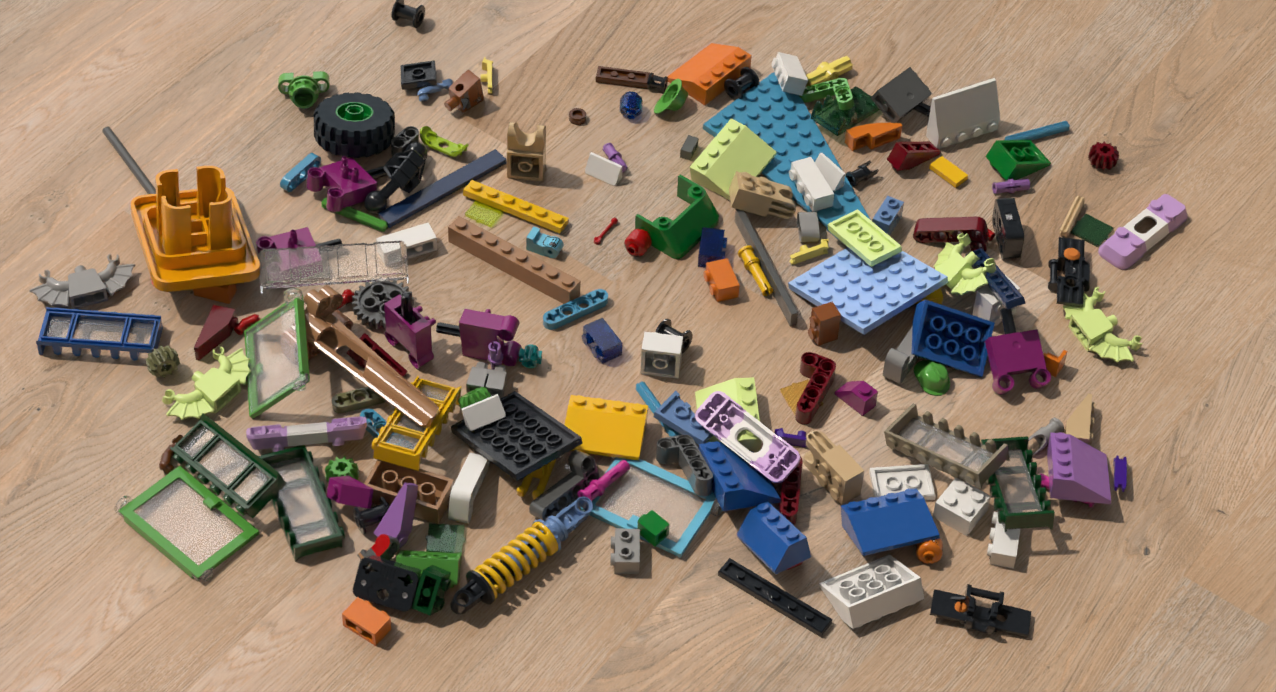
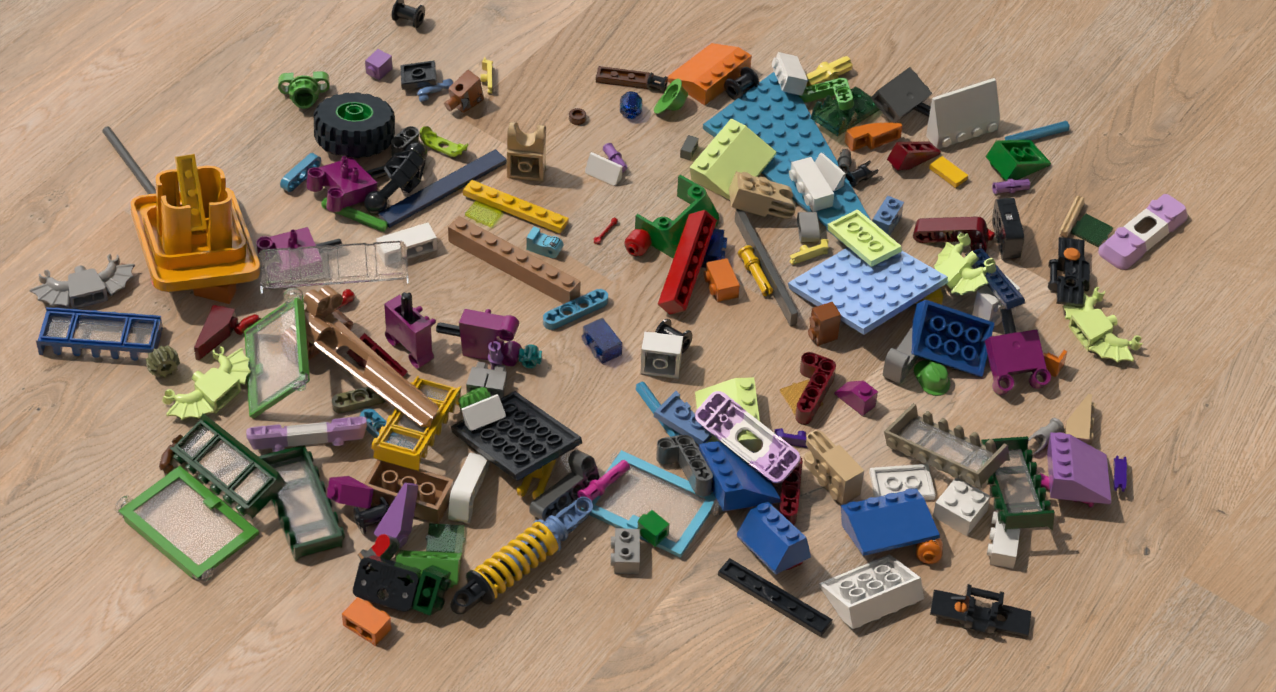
bright green gear [325,456,359,482] -> none
dark grey gear [352,277,414,329] -> none
yellow slope [564,395,649,461] -> none
dark red gear [1088,141,1119,171] -> none
none -> yellow plate [175,154,207,232]
none -> medium lavender brick [365,49,393,80]
none -> red brick [658,210,717,315]
none -> dark grey pin [837,149,852,174]

